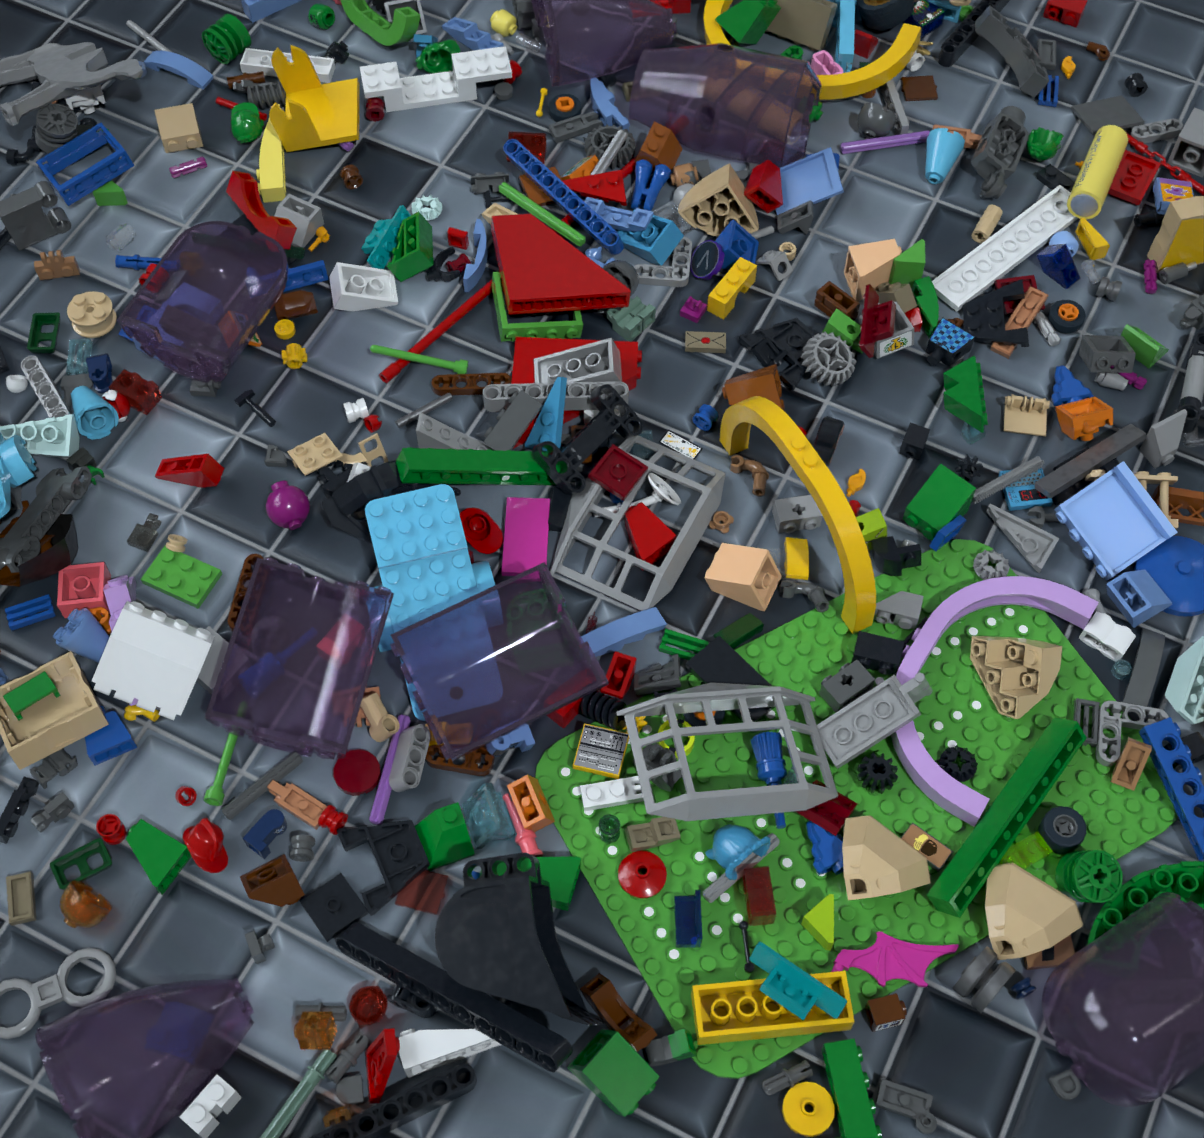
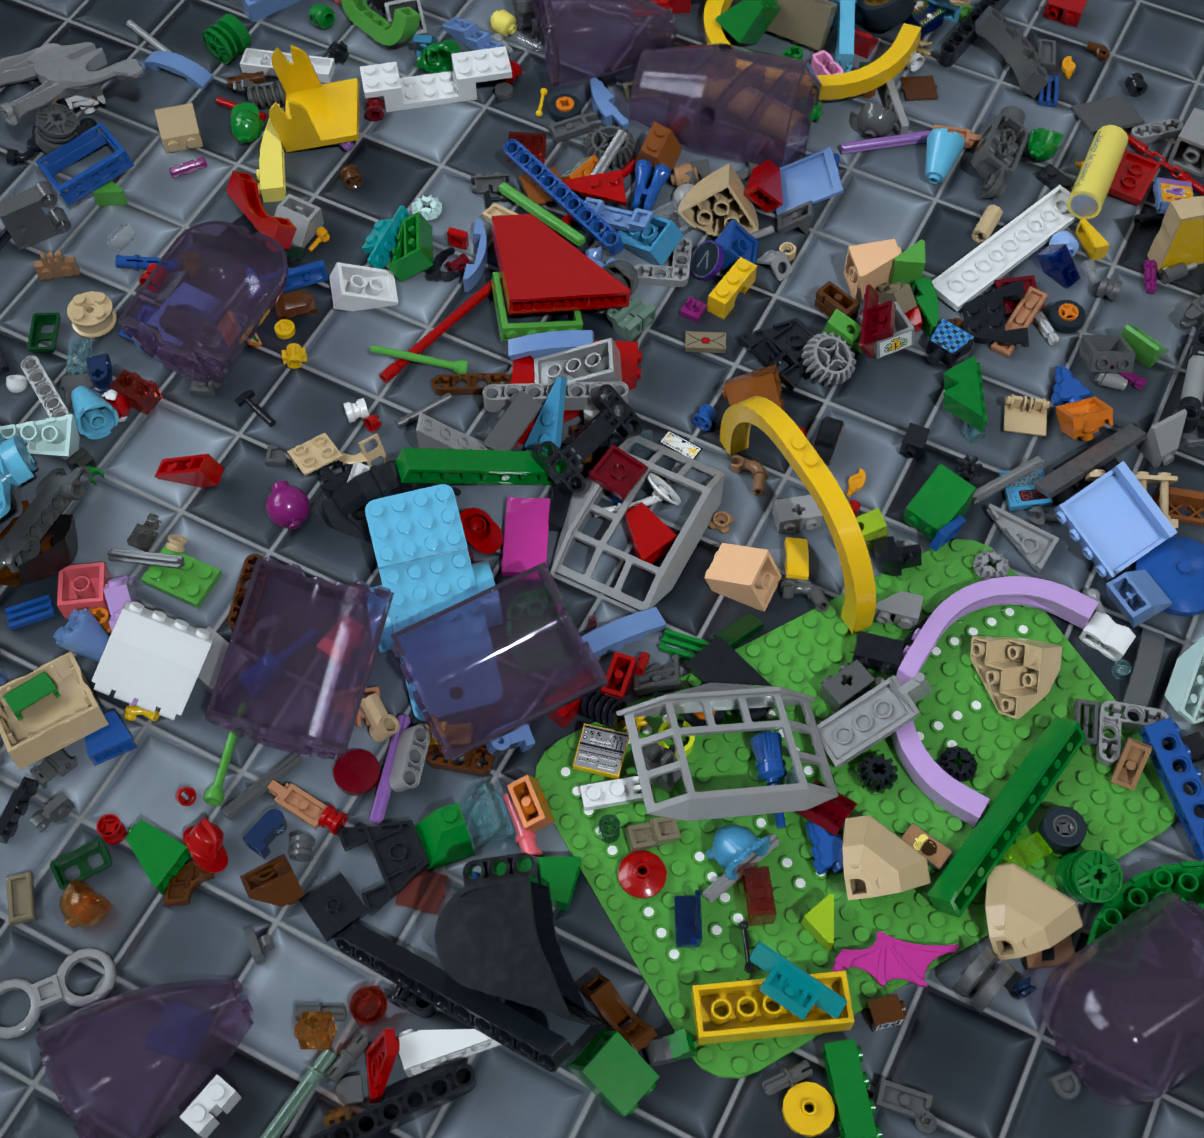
none -> axle [107,548,185,569]
none -> reddish brown tile [163,859,215,907]
none -> medium blue slope [508,330,594,360]
none -> red piece [635,652,650,675]

